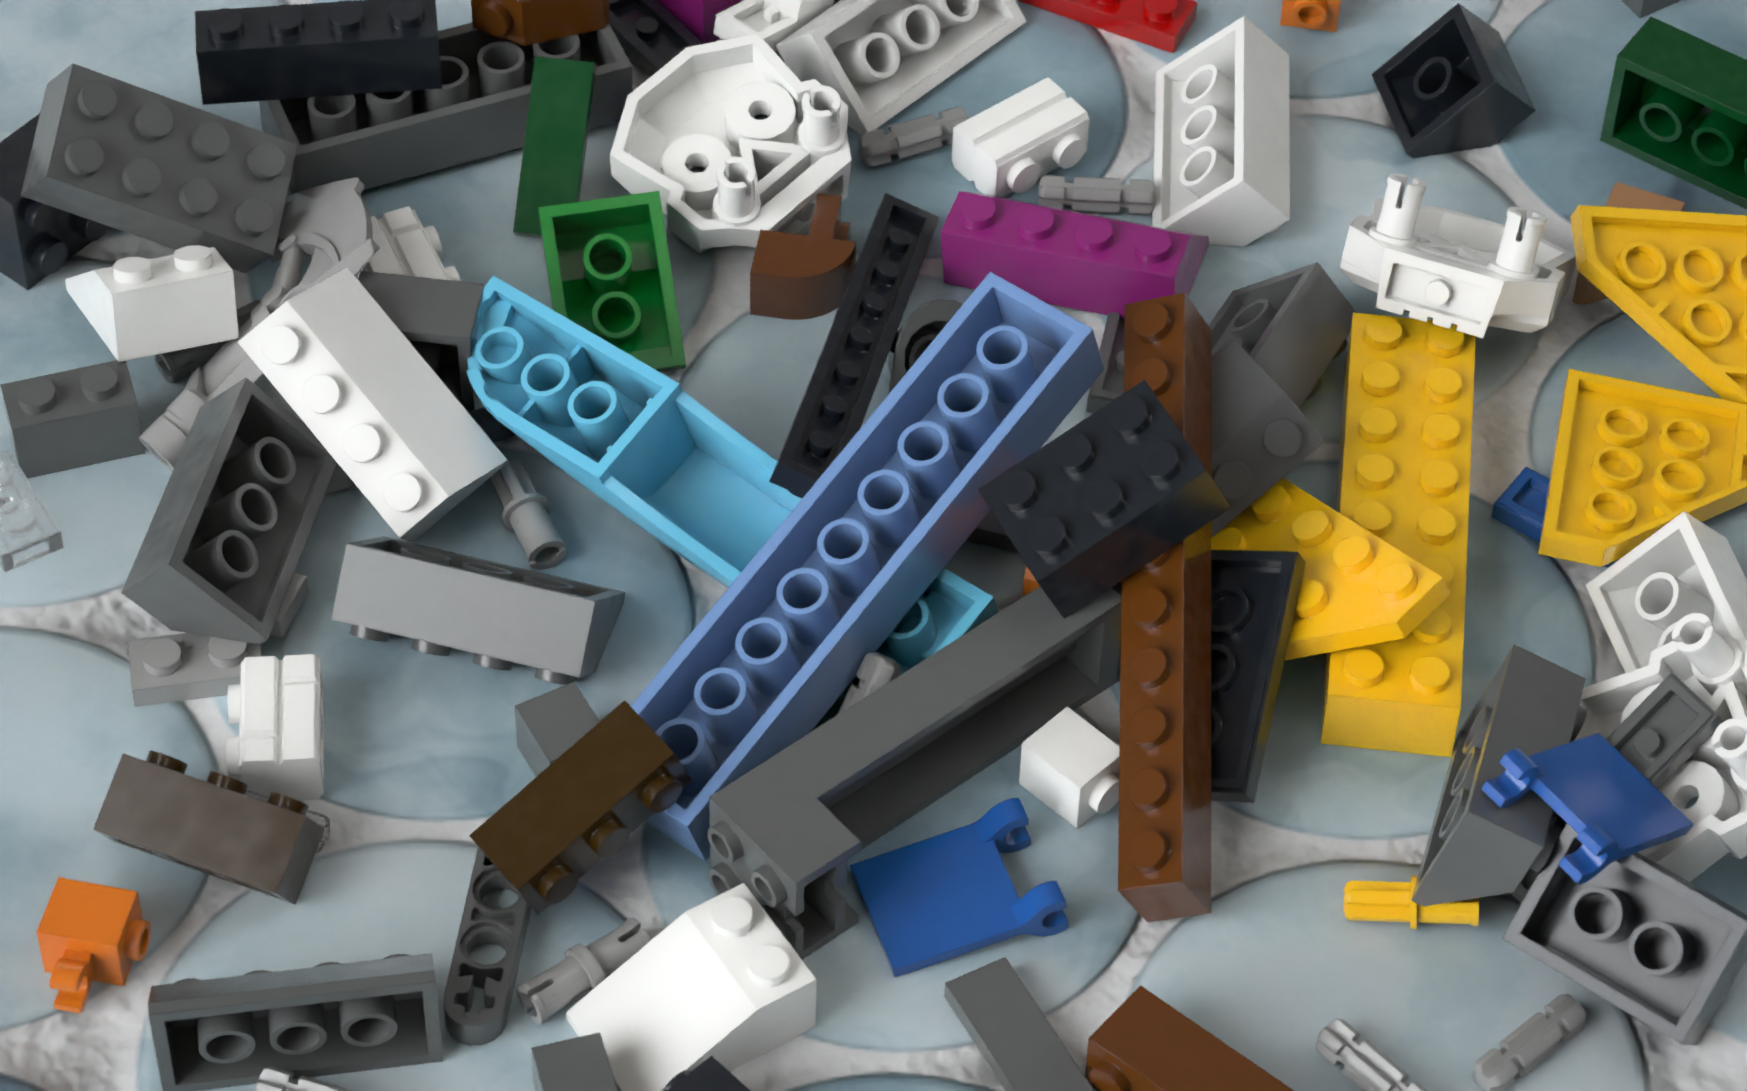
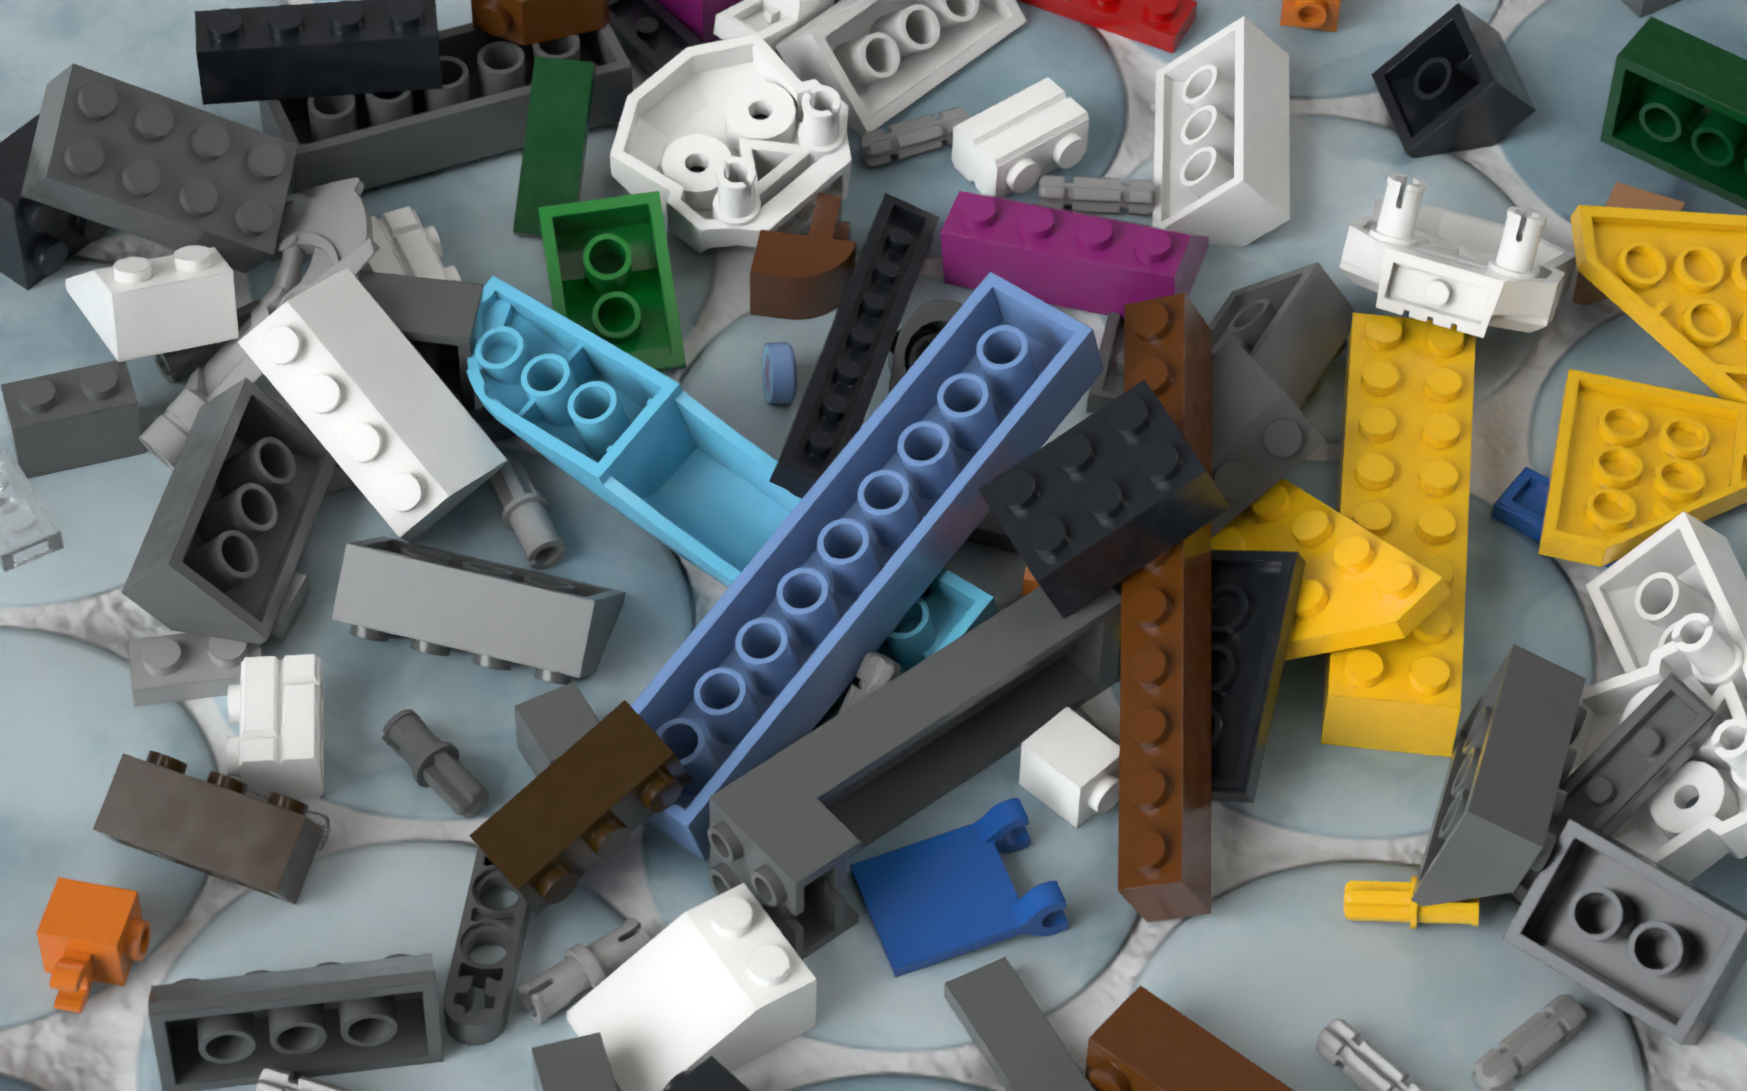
blue flag [1481,733,1694,884] -> none
none -> dark grey axle [382,709,489,819]
none -> medium blue tile [762,342,797,405]

